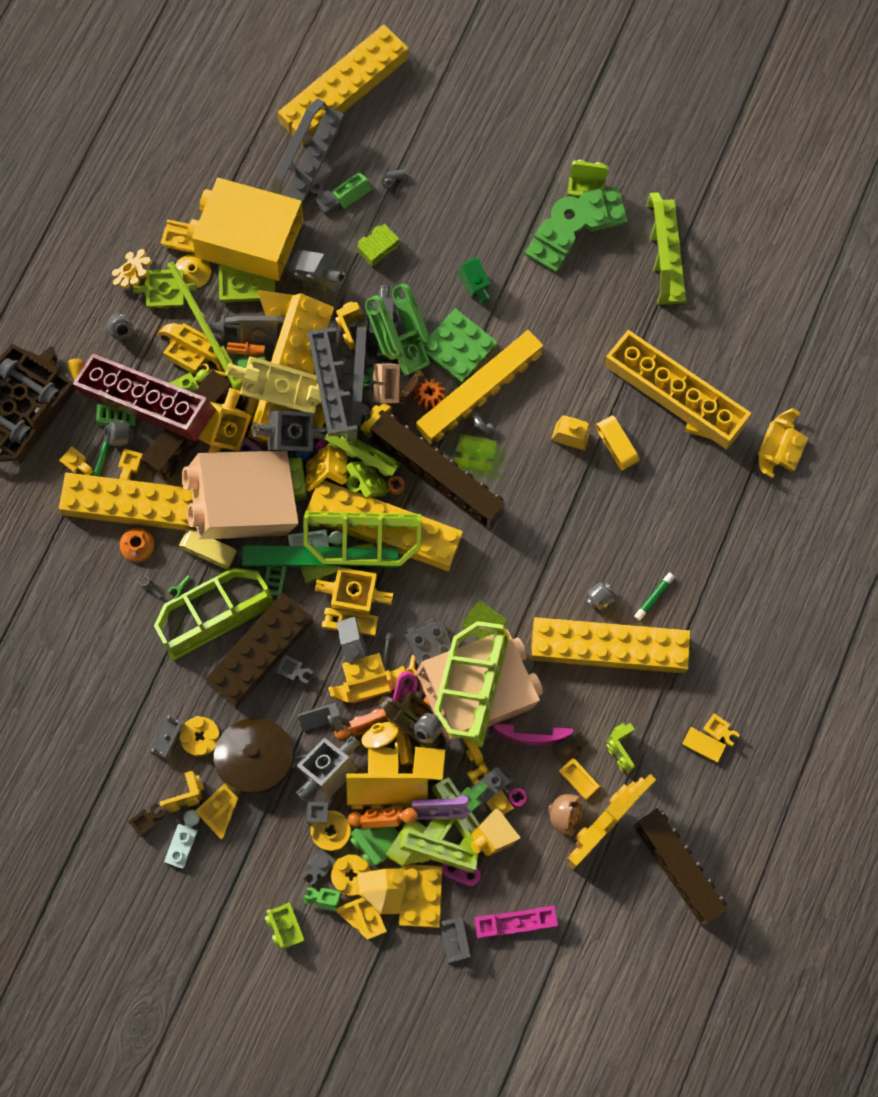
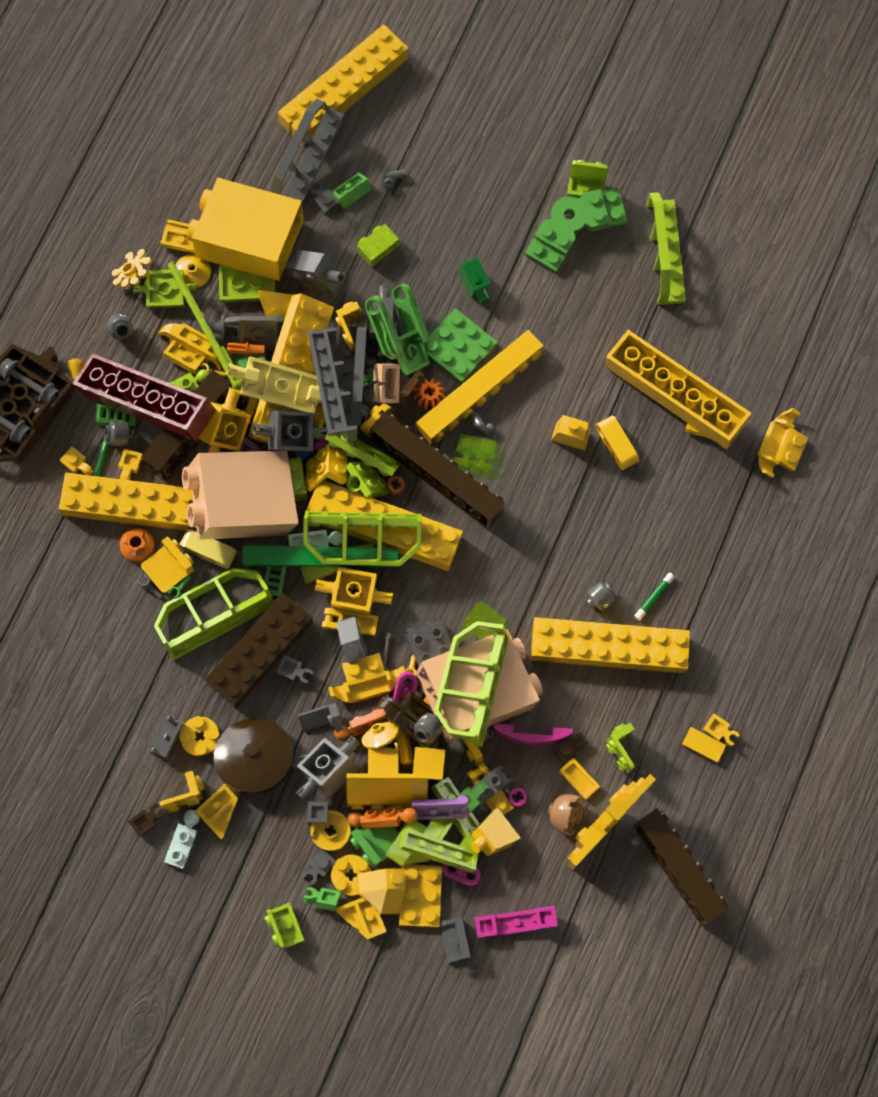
none -> yellow bracket [141,536,194,593]

